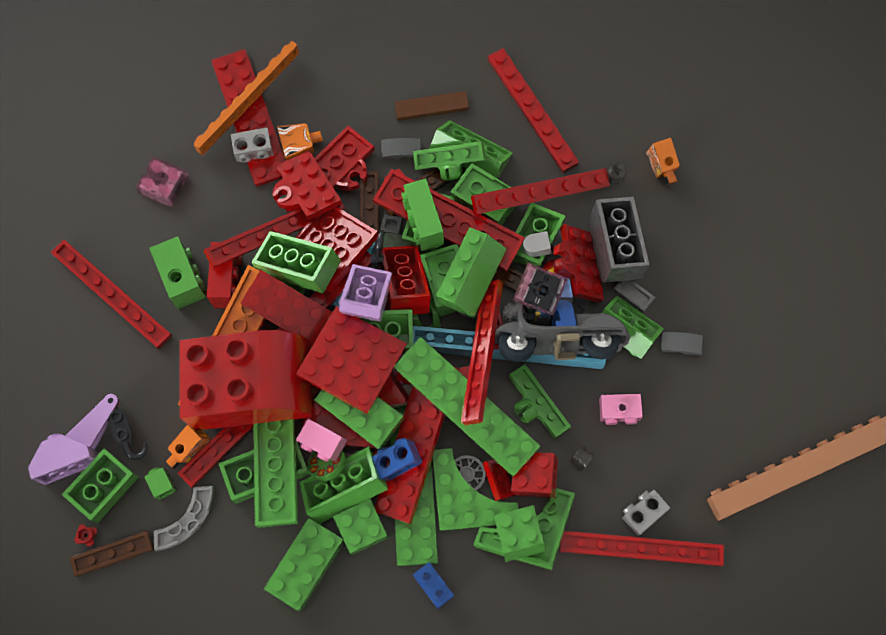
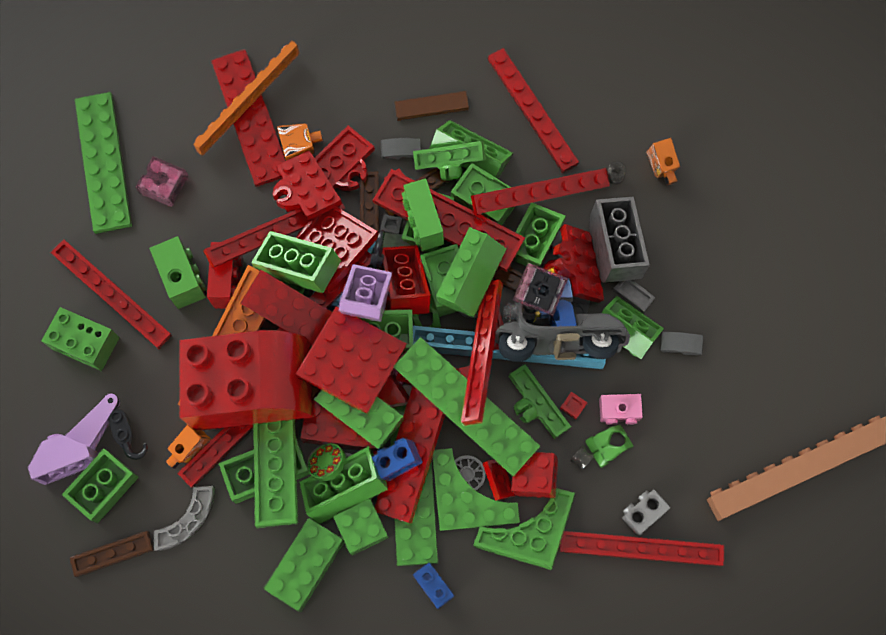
red plate [75,524,98,547] -> none
bright green brick [145,467,177,500] -> none
light grey brick [231,128,273,162] -> none
bright pink brick [296,419,347,462] -> none
bright green brick [494,506,545,562] -> none
light grey piece [523,231,552,257] -> none
none -> bright green piece [42,307,120,371]
none -> bright green plate [75,92,132,234]
none -> red plate [560,392,587,420]
none -> bright green piece [585,425,633,467]

